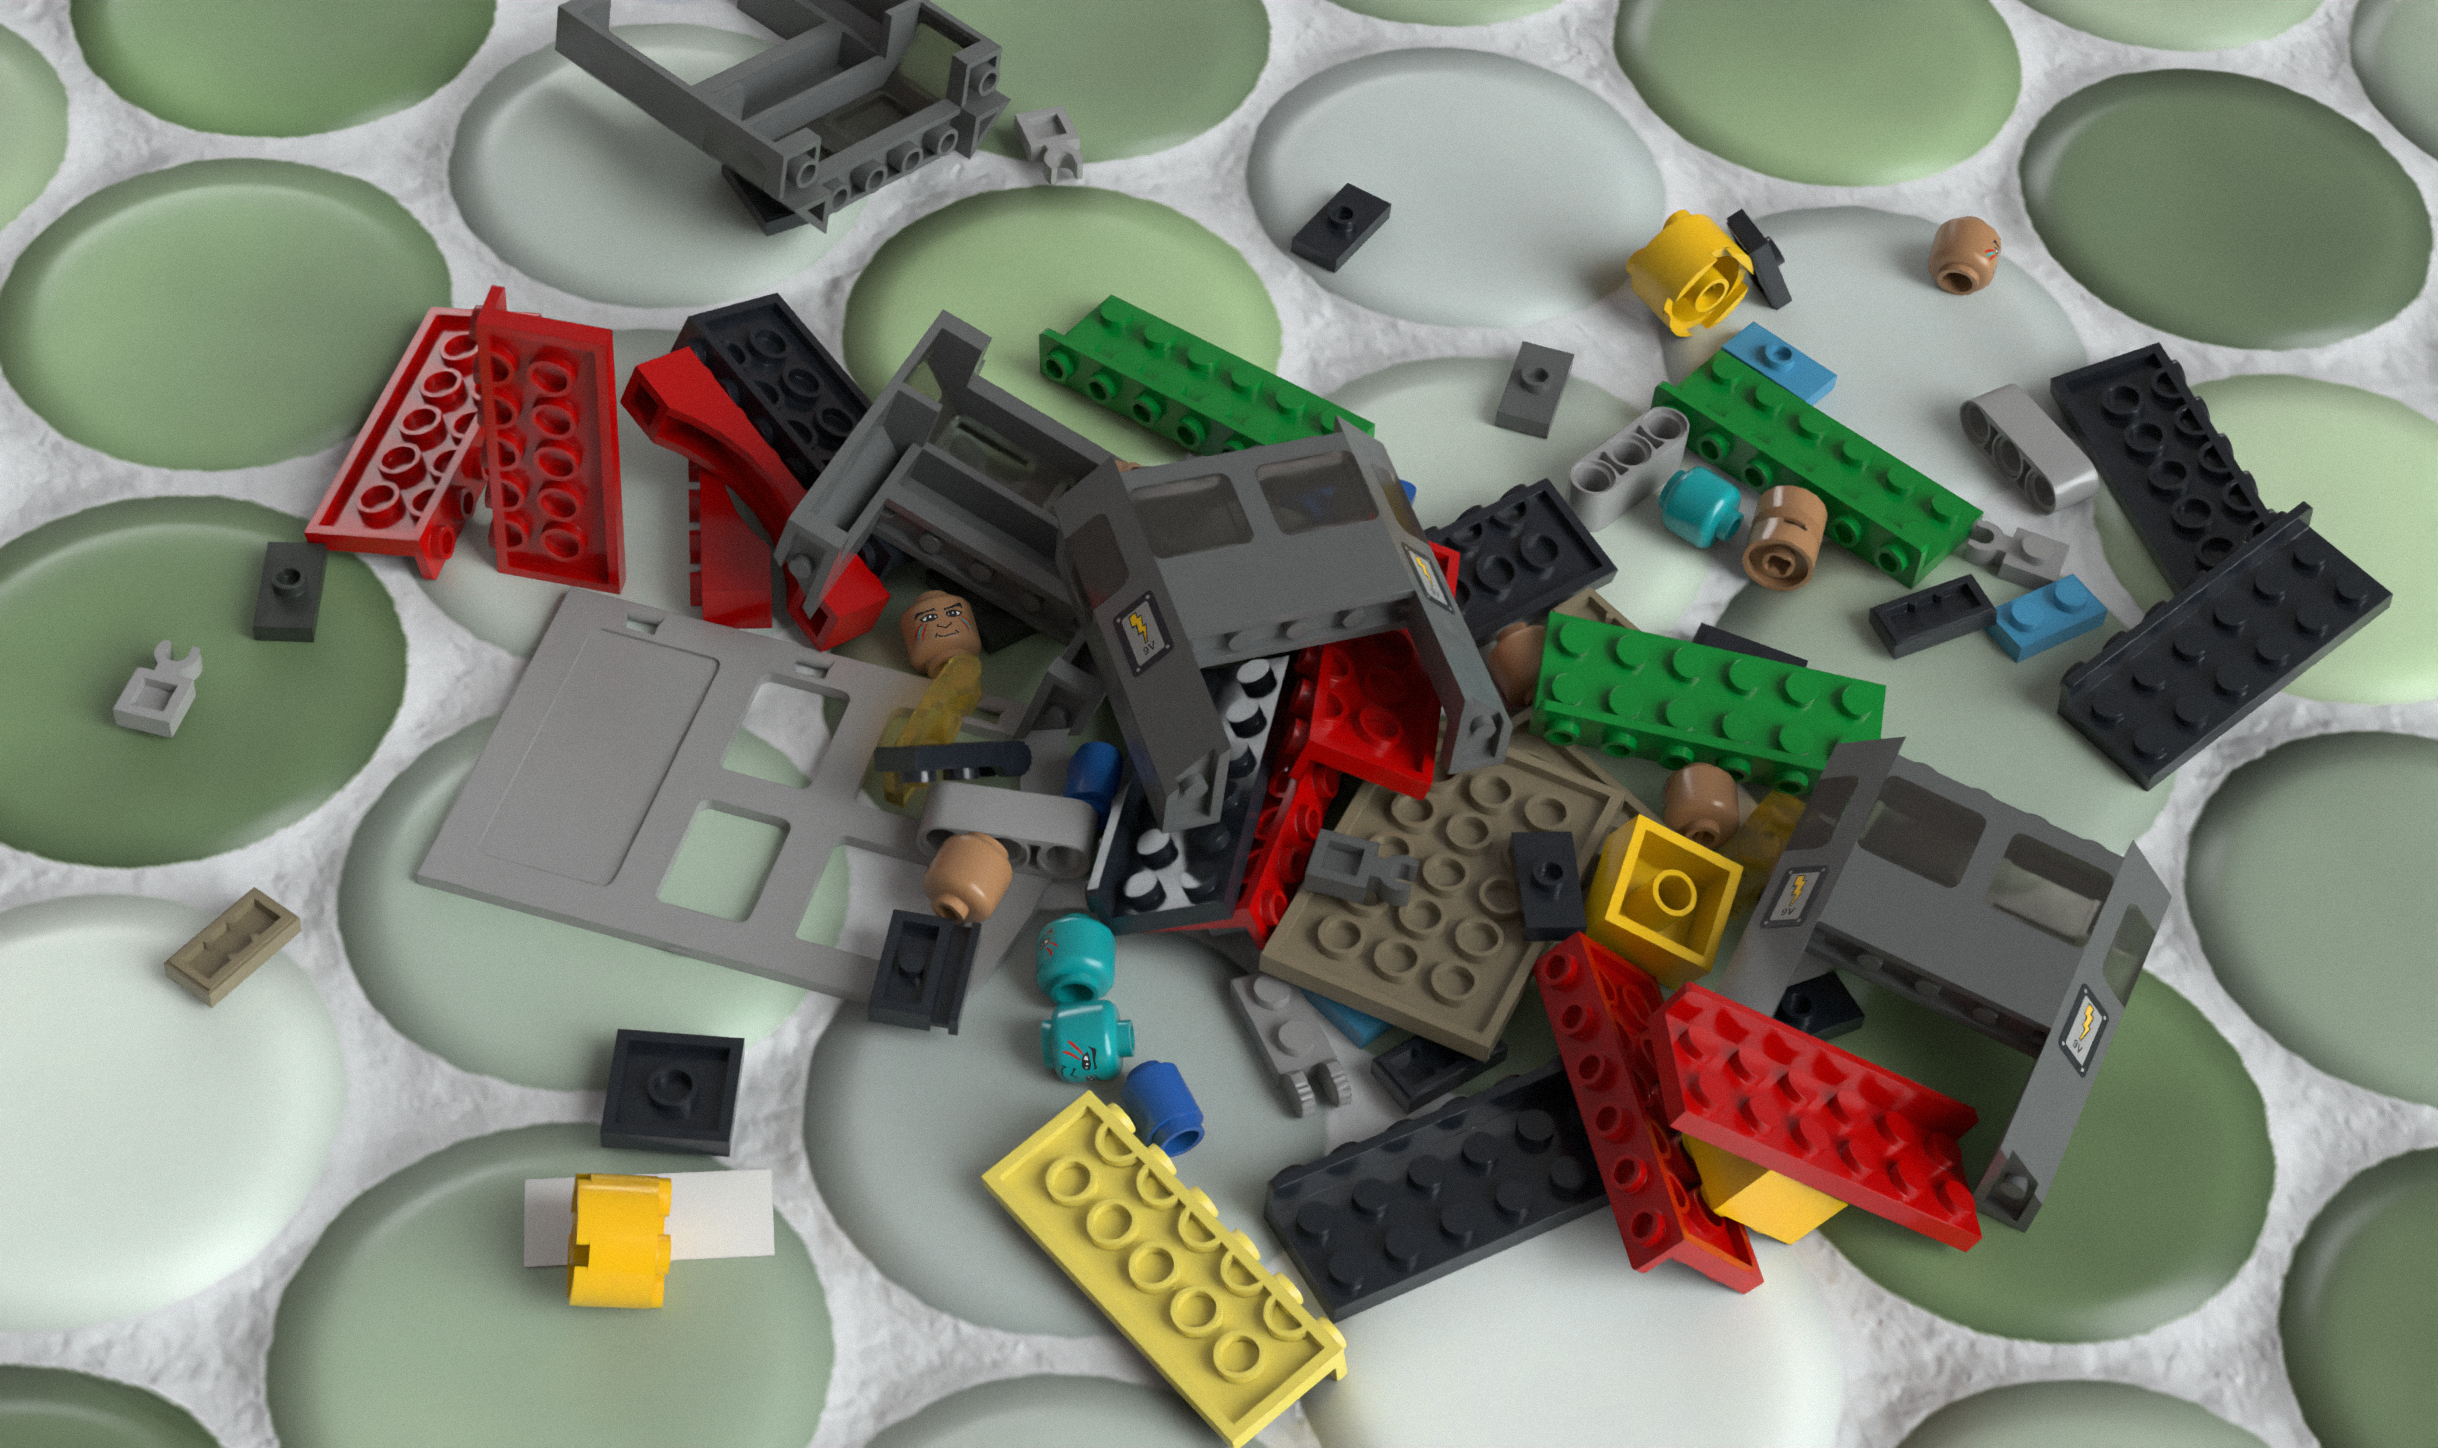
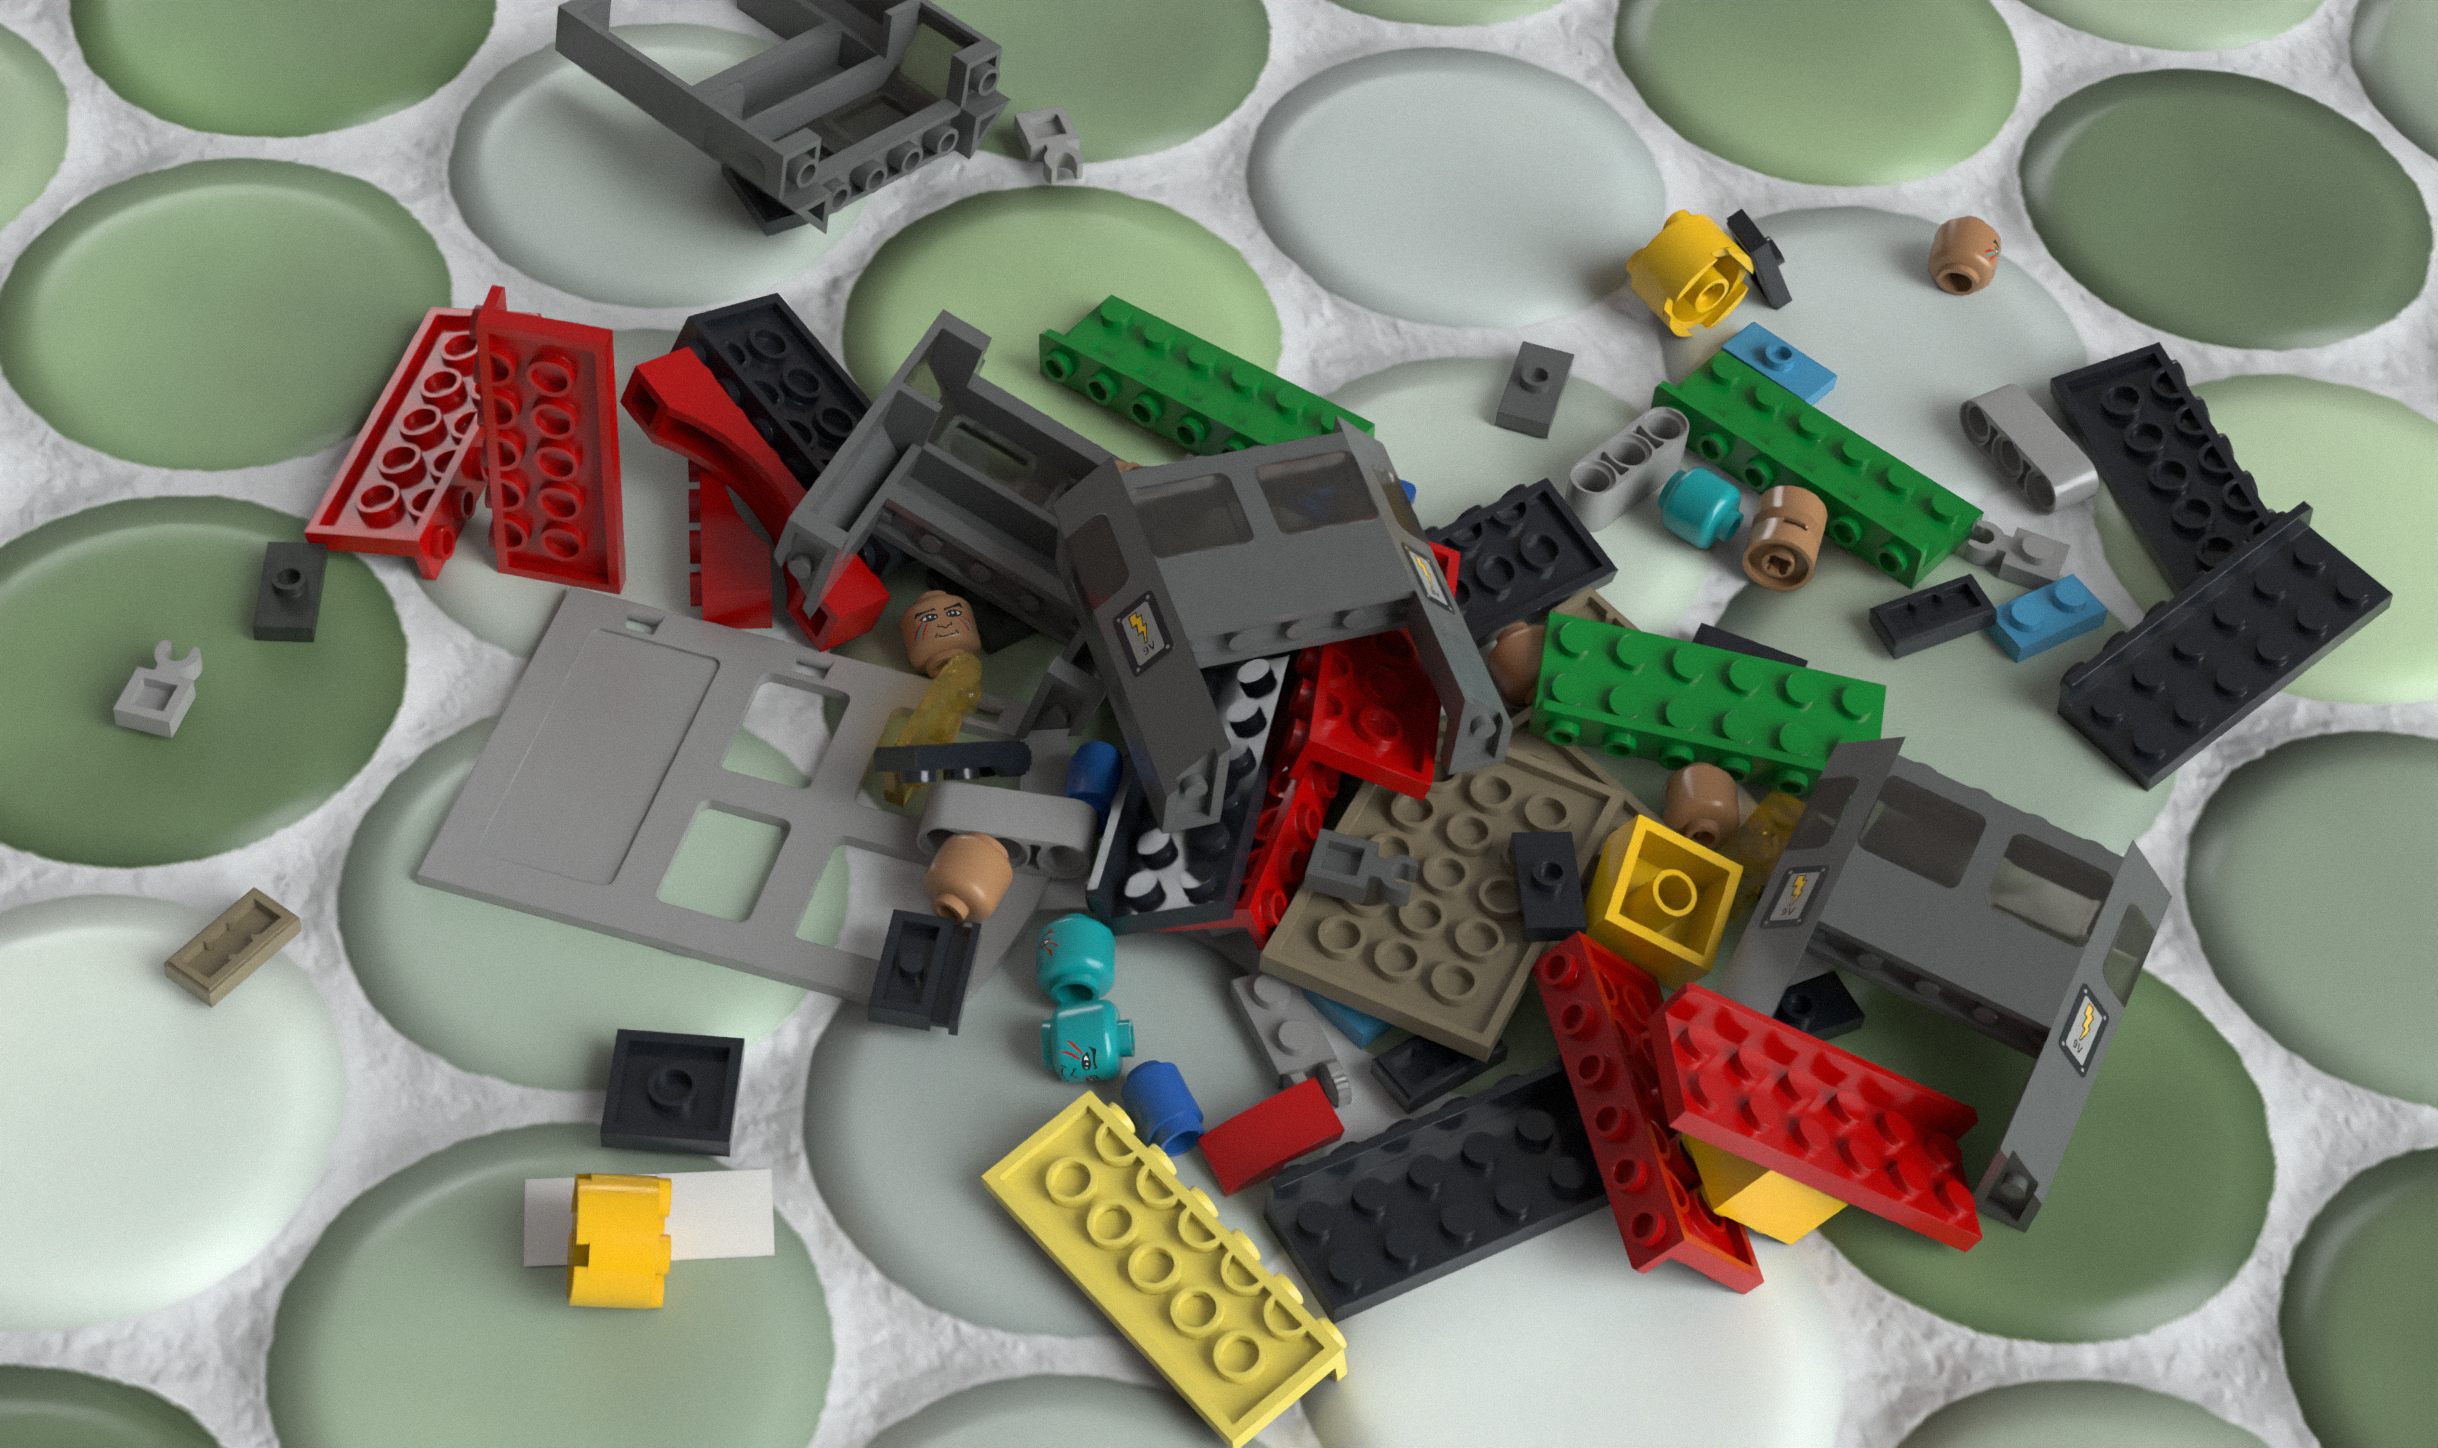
black plate [1291,183,1391,273] -> none
none -> red slope [1196,1077,1345,1198]

